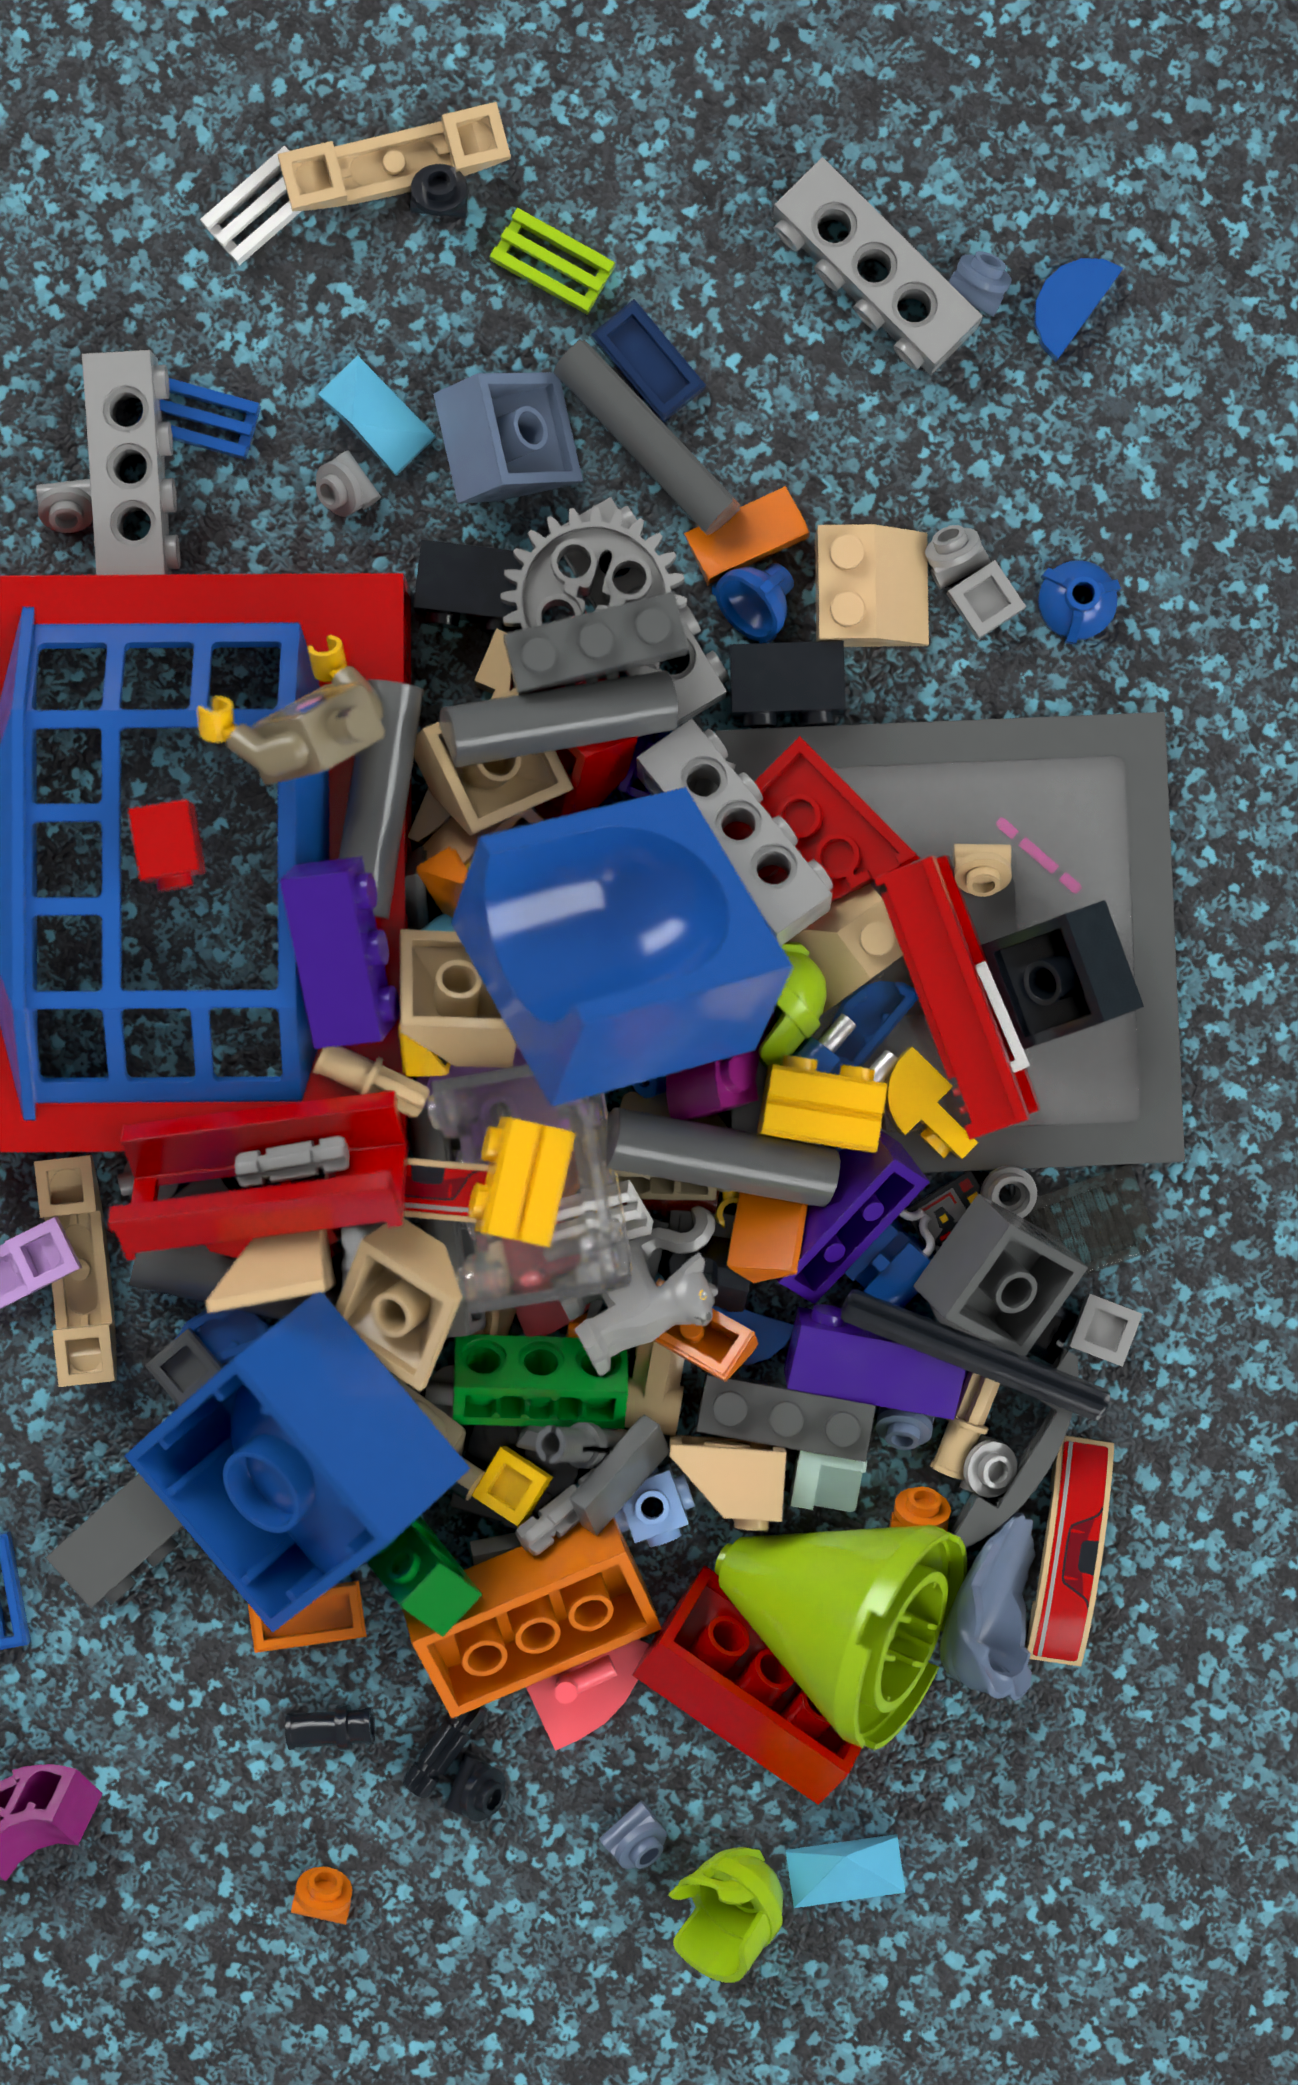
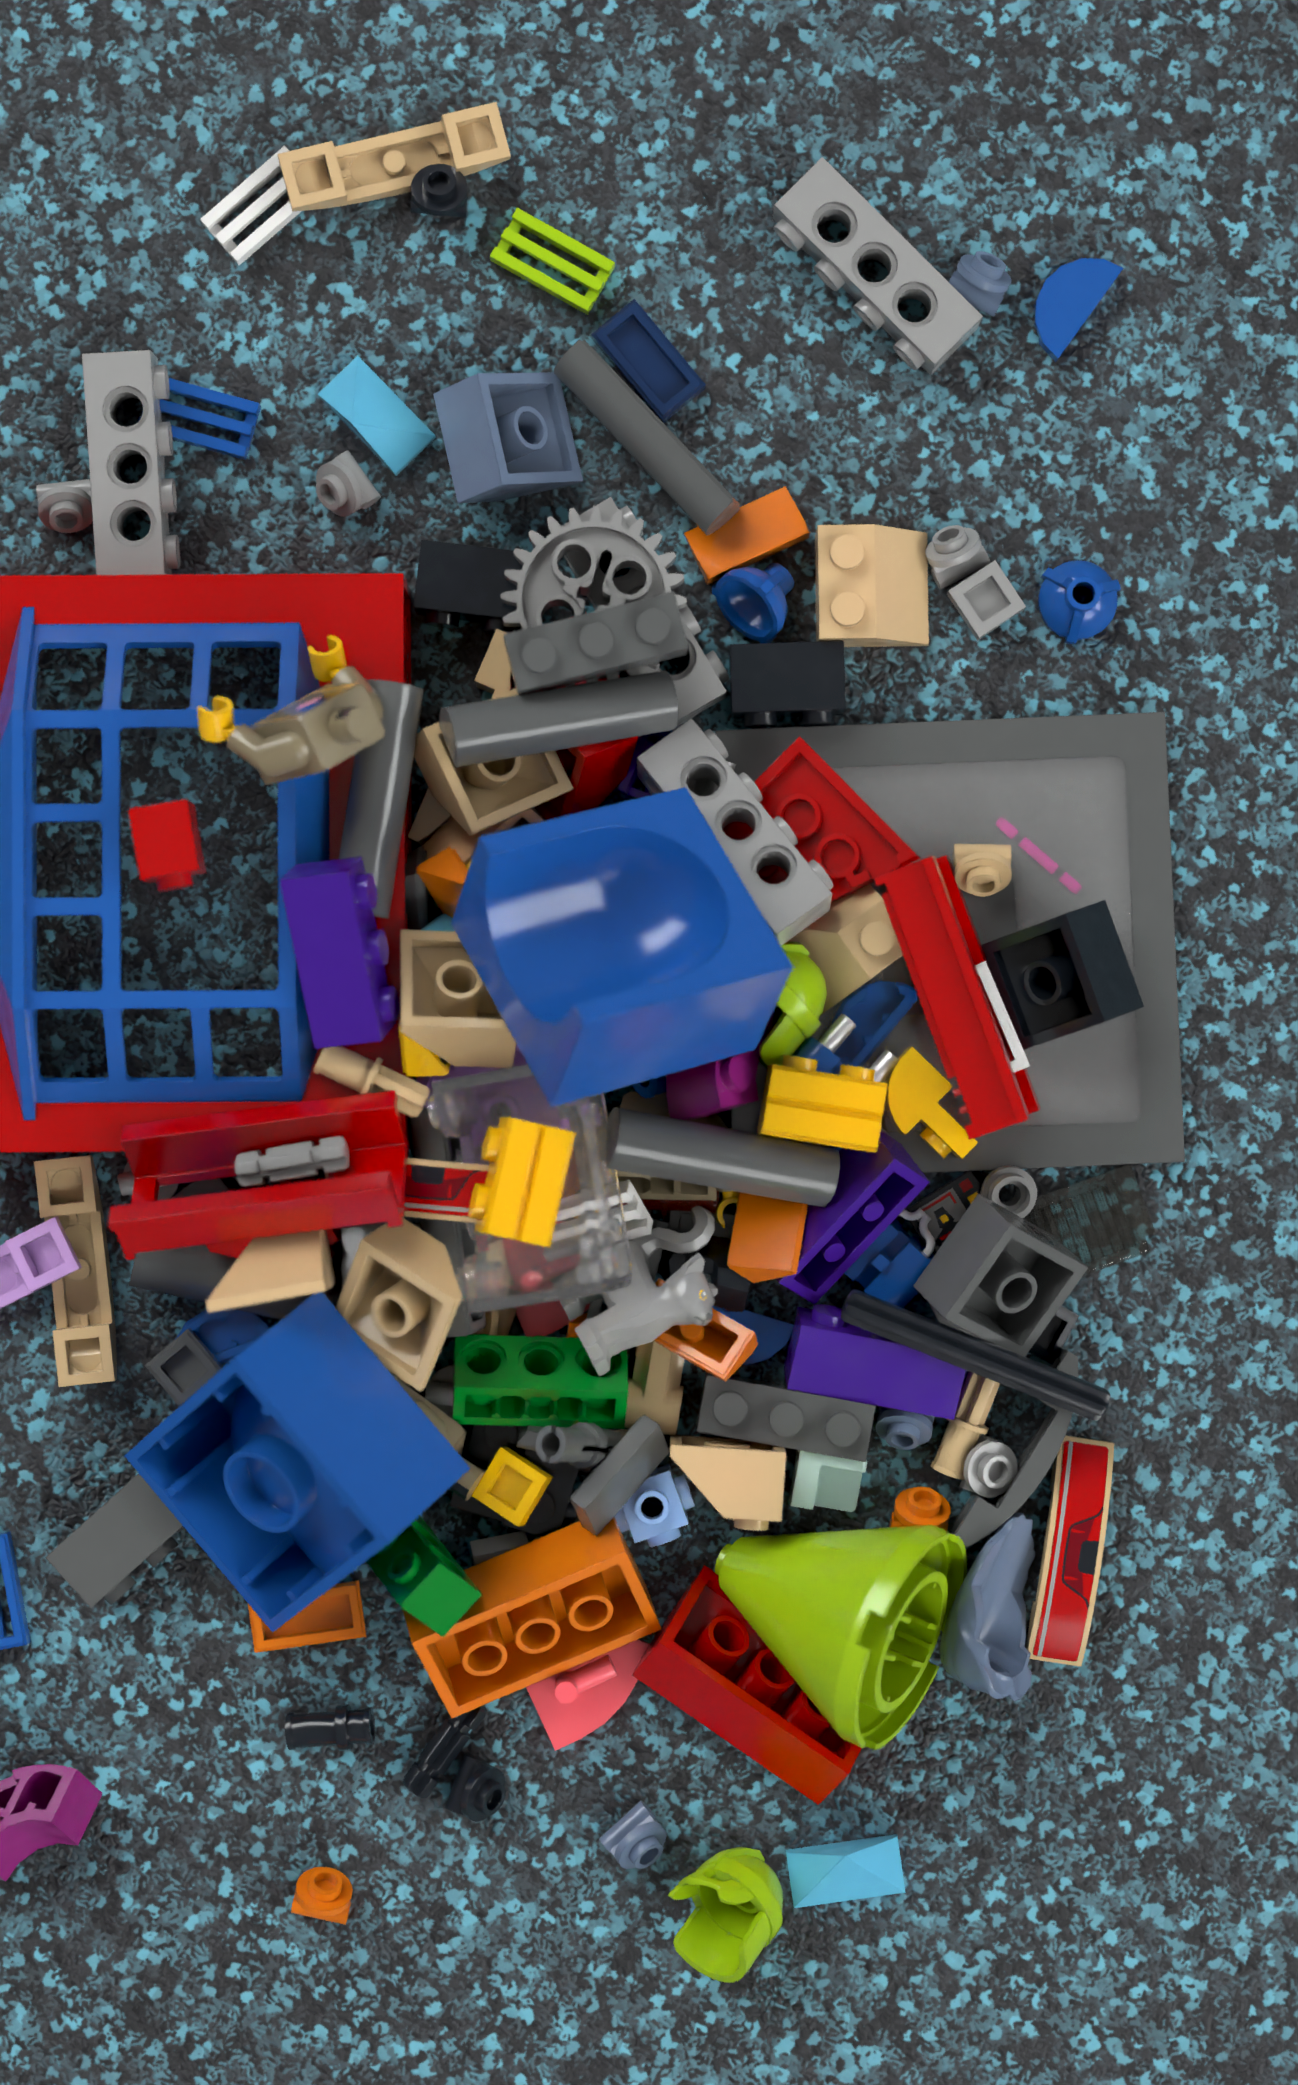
light grey axle [516,1468,595,1555] -> none
light grey plate [1067,1293,1143,1367] -> none

